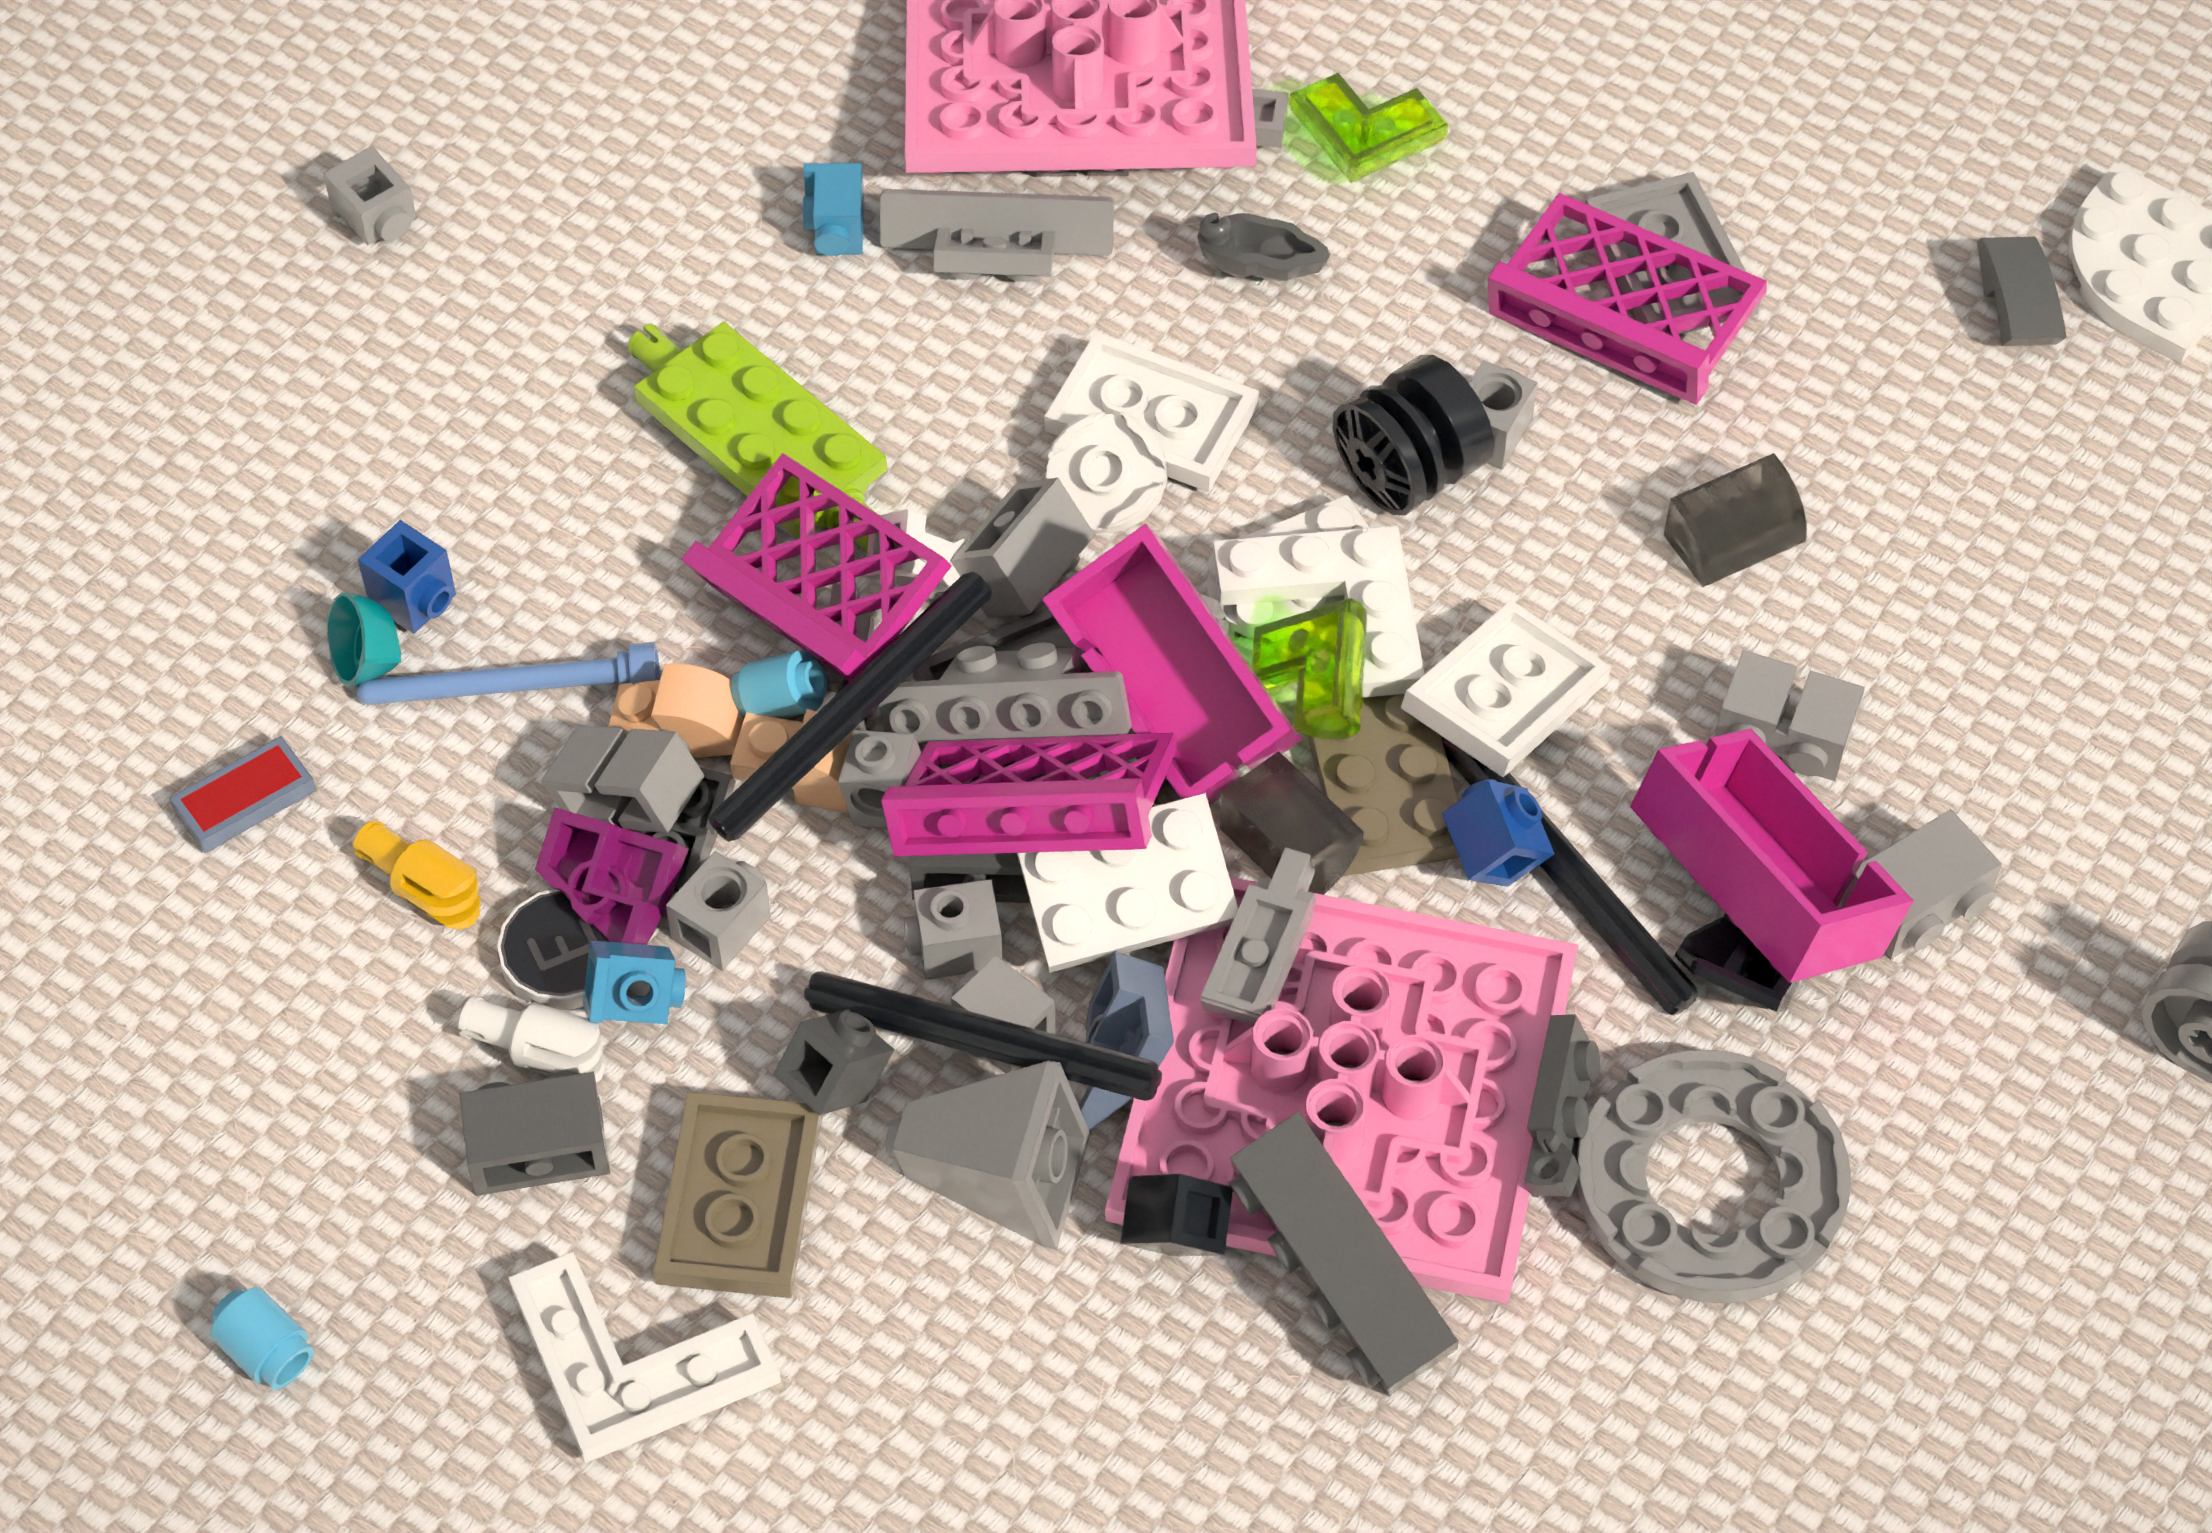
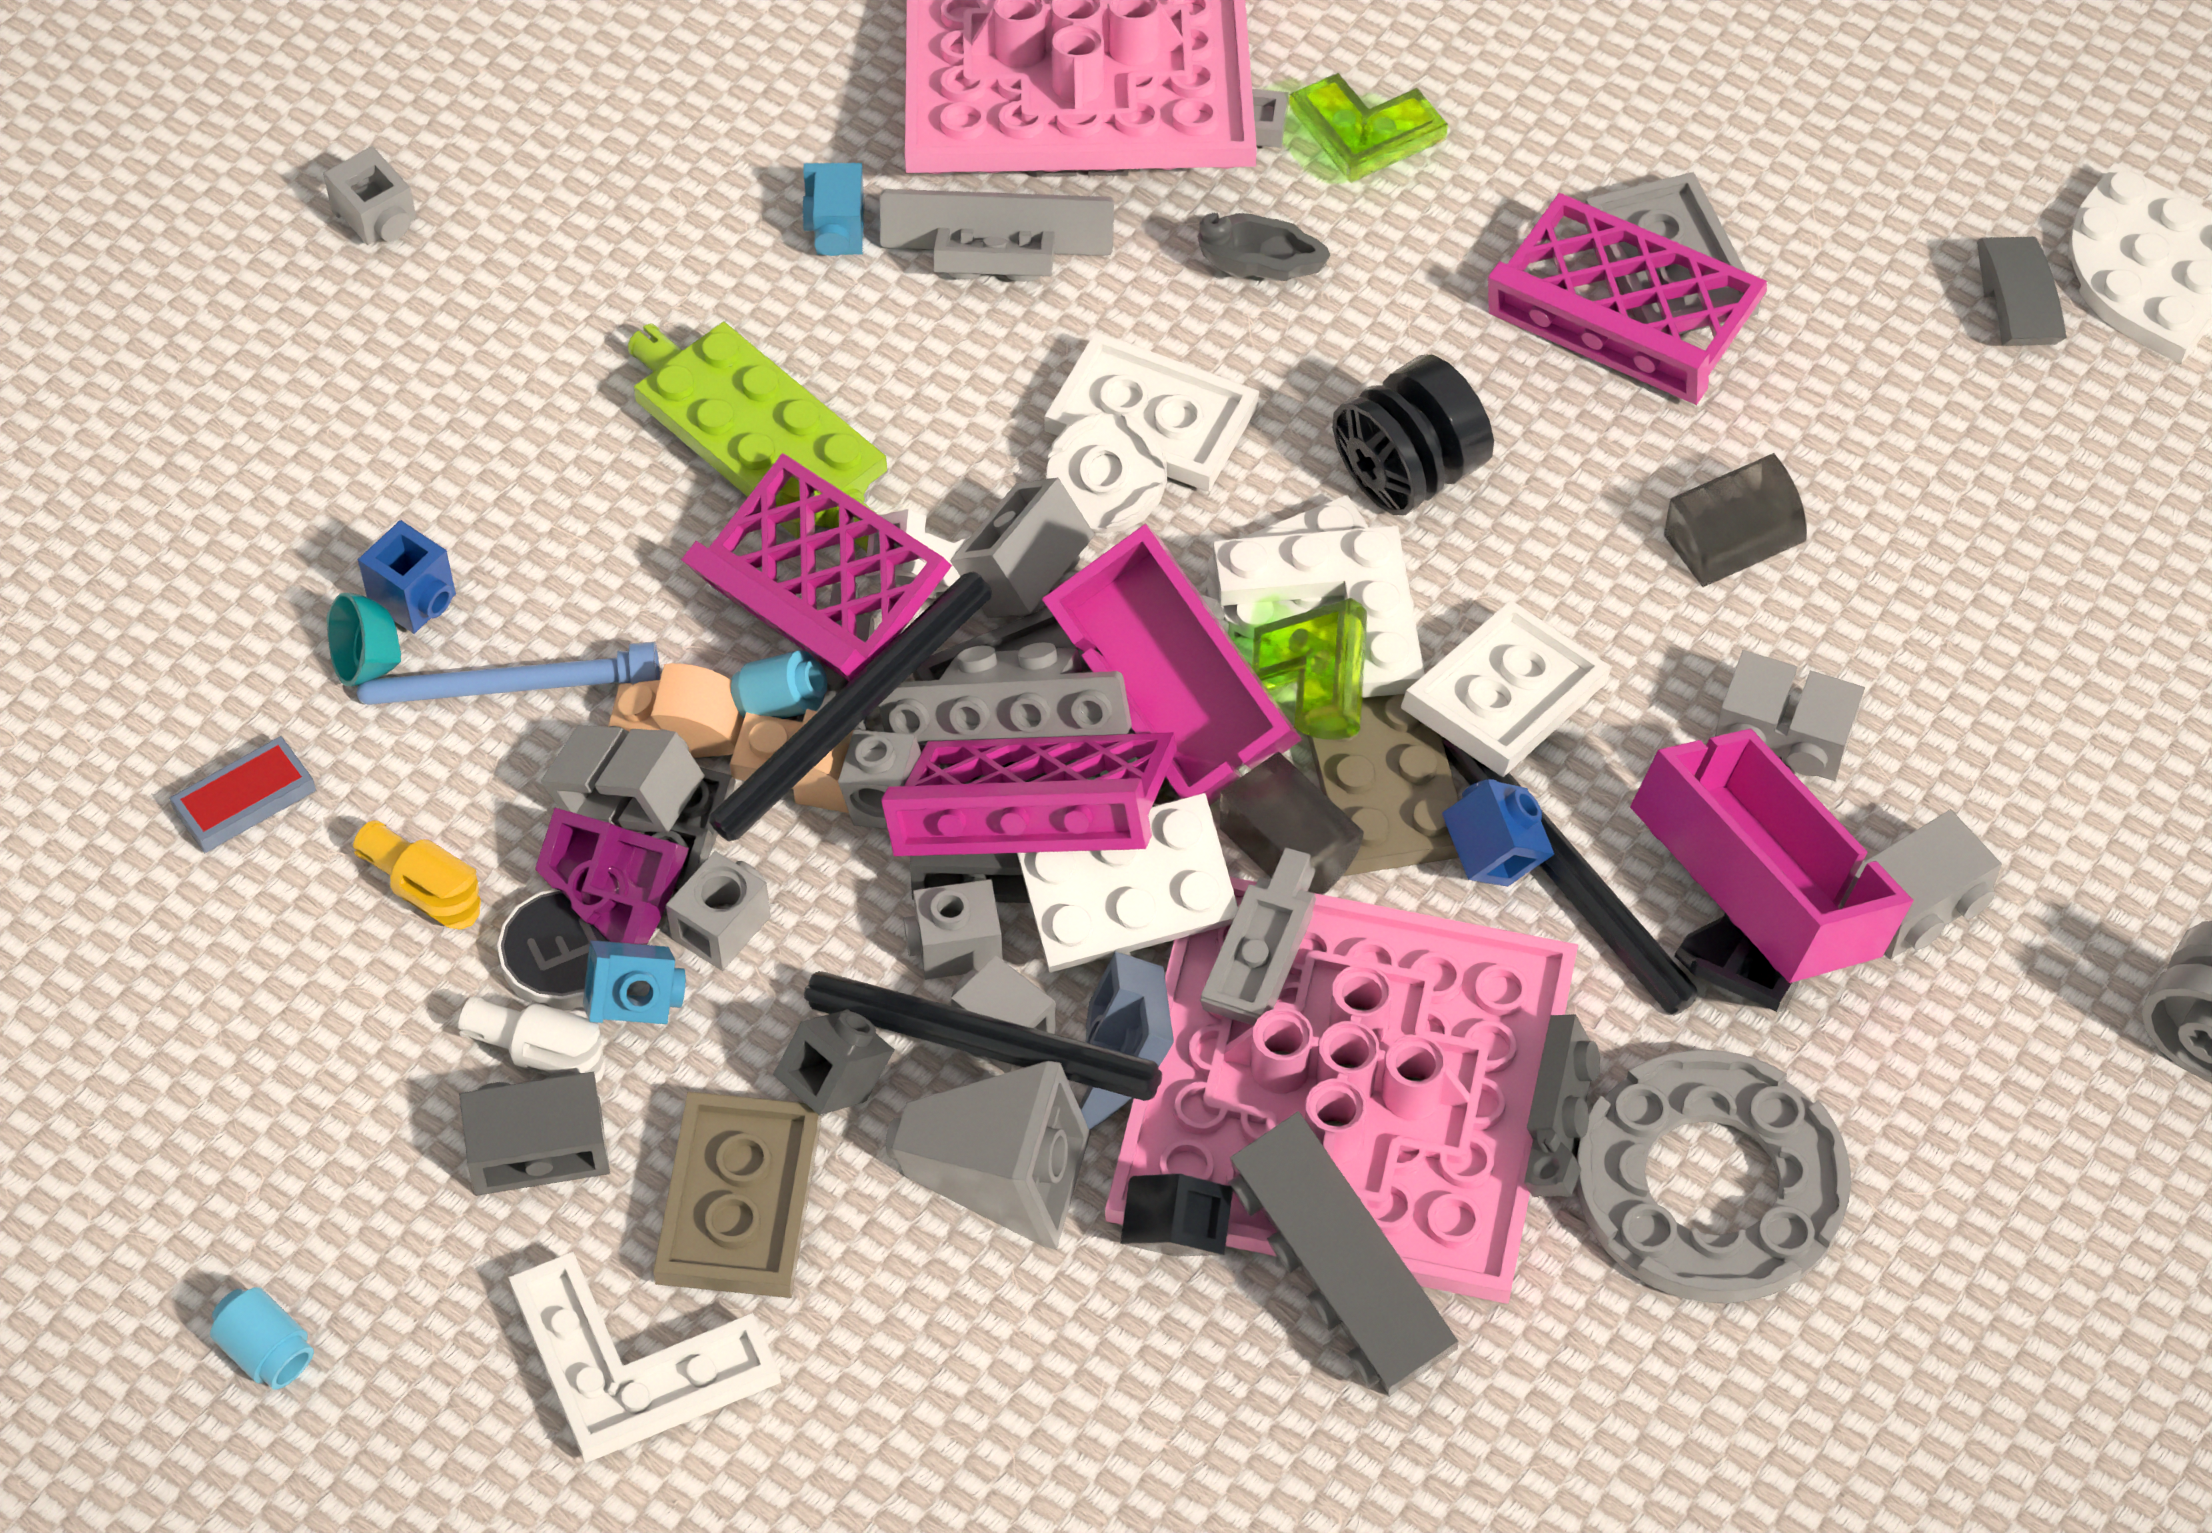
light grey brick [1469,360,1538,470] -> none

